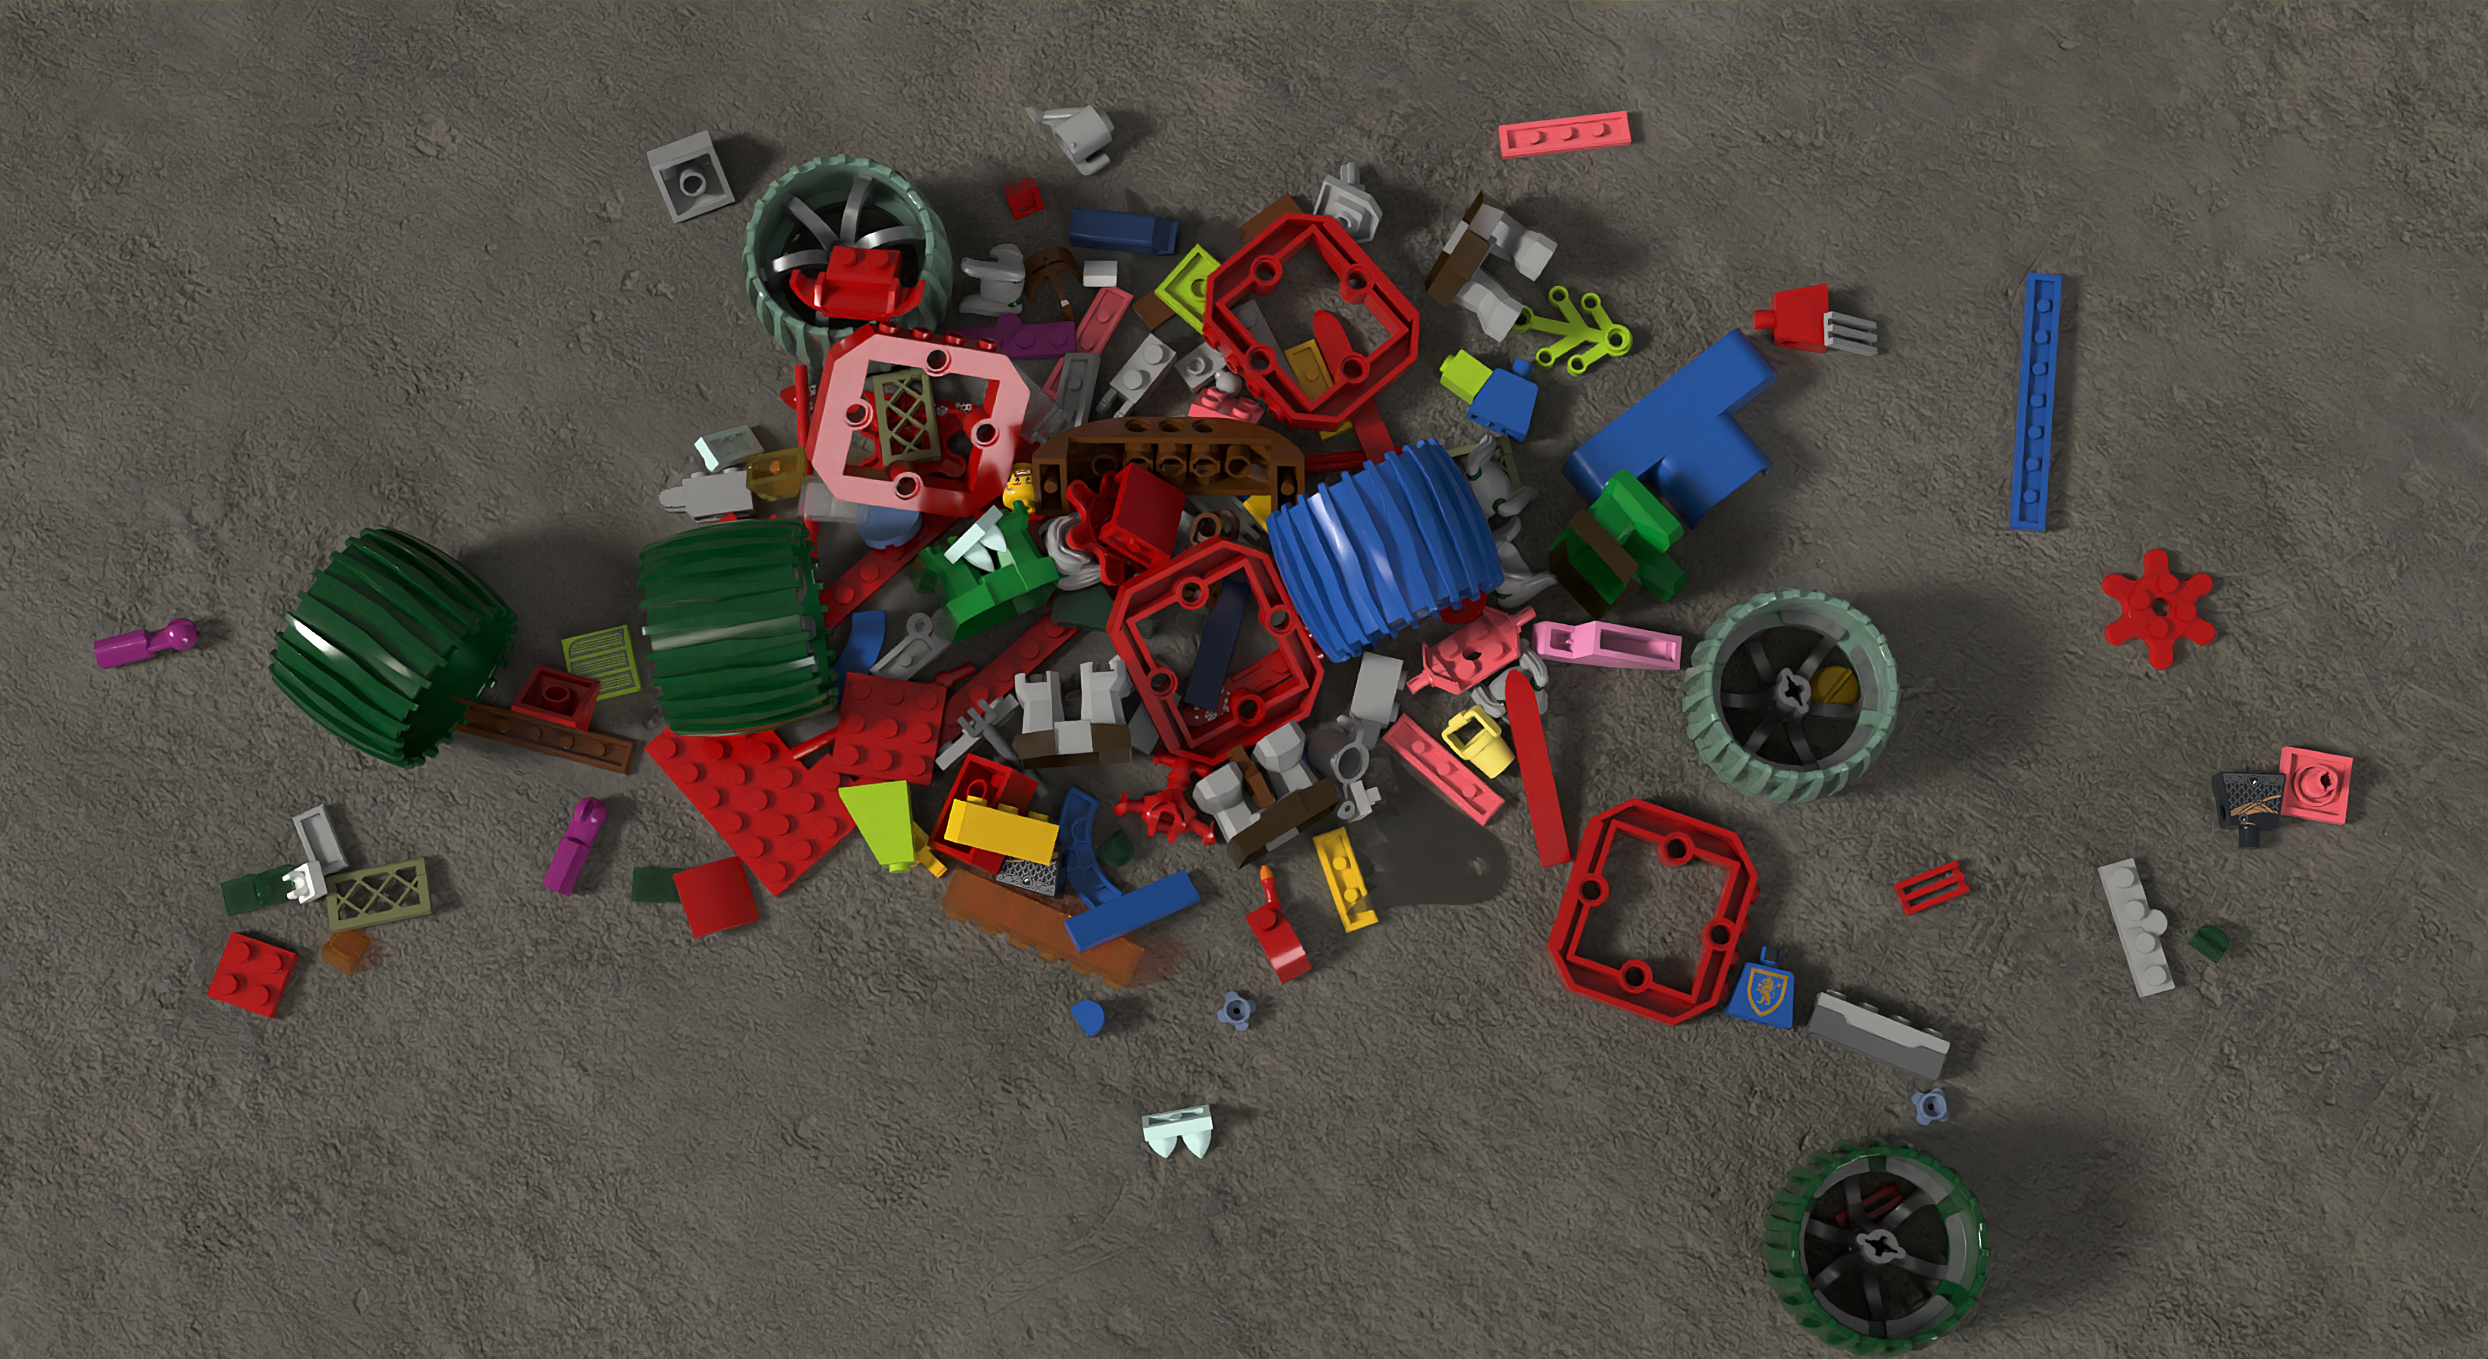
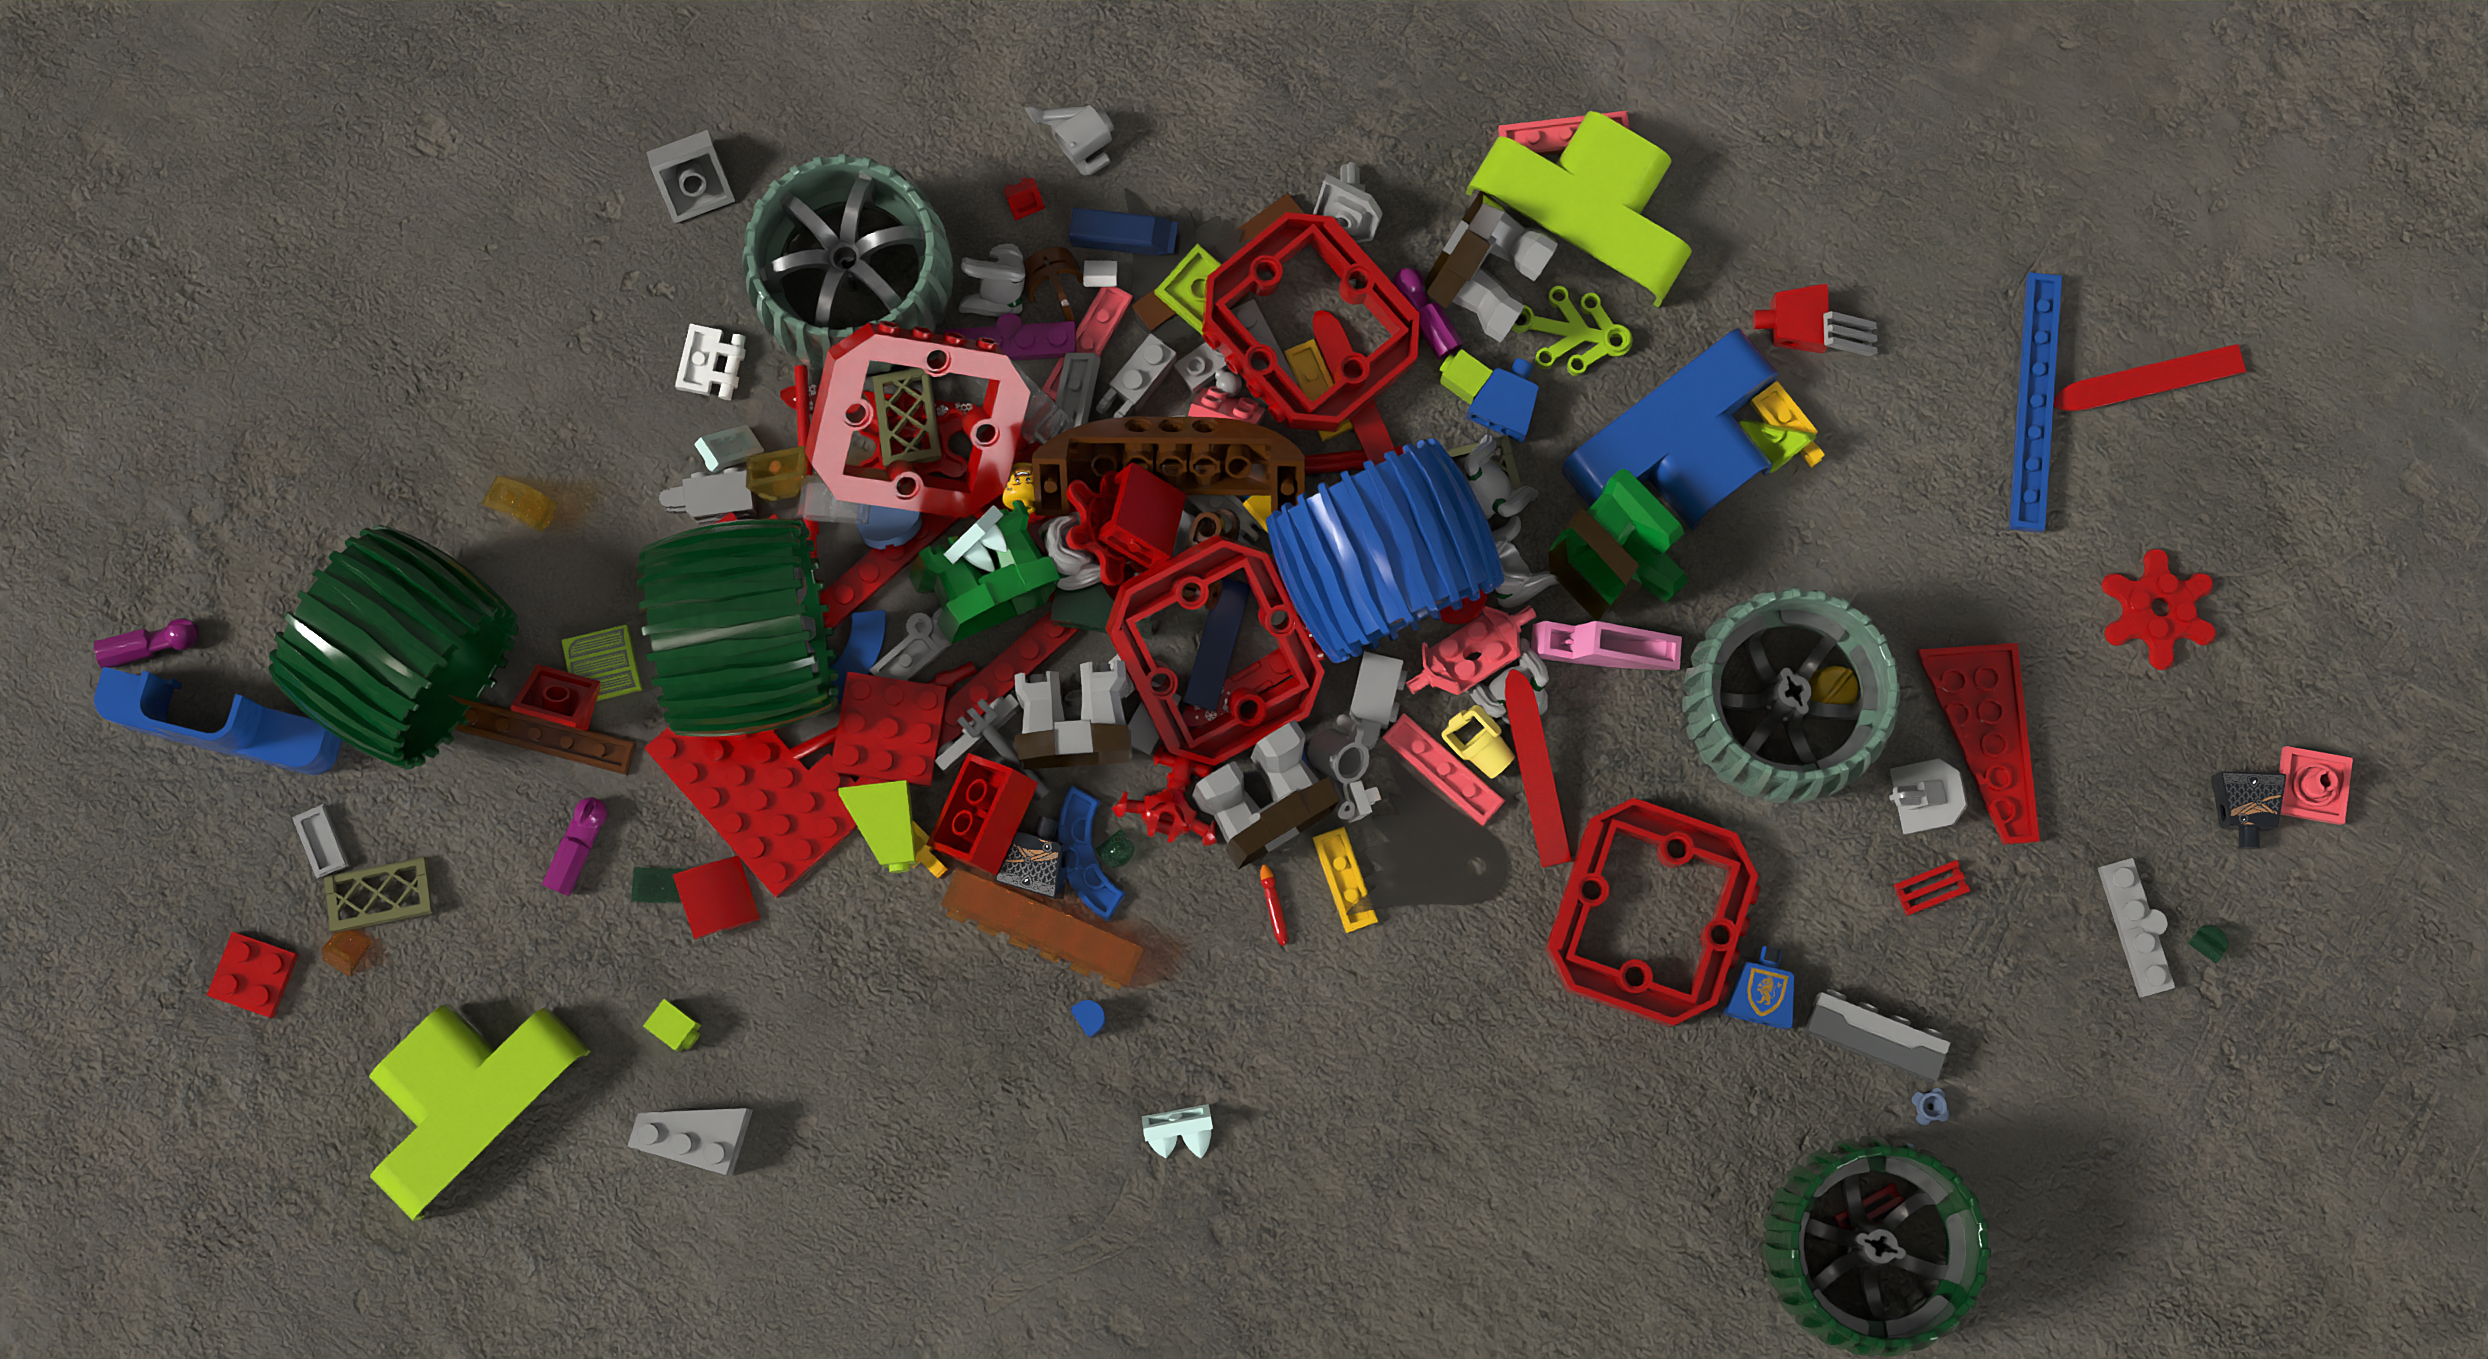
clear green slope [220,864,296,916] -> none
white tile [282,861,328,904] -> none
red plate [789,246,926,322] -> none
yellow brick [944,795,1059,866] -> none
blue tile [1064,869,1200,954] -> none
sand blue plate [1217,991,1256,1031] -> none
reddish brown tile [1227,744,1275,808] -> none
red brick [1244,900,1312,985] -> none
none -> blue piece [94,667,342,776]
none -> lime piece [369,1004,591,1222]
none -> clear yellow slope [481,475,558,532]
none -> light grey wedge [627,1108,753,1176]
none -> lime brick [643,999,702,1052]
none -> white plate [675,324,746,400]
none -> magenta piece [1393,268,1463,360]
none -> lime piece [1465,111,1692,308]
none -> lime tile [1738,419,1817,473]
none -> yellow plate [1750,381,1825,468]
none -> light grey piece [1889,758,1968,835]
none -> red wing [1916,643,2040,845]
none -> red piece [2053,344,2247,411]

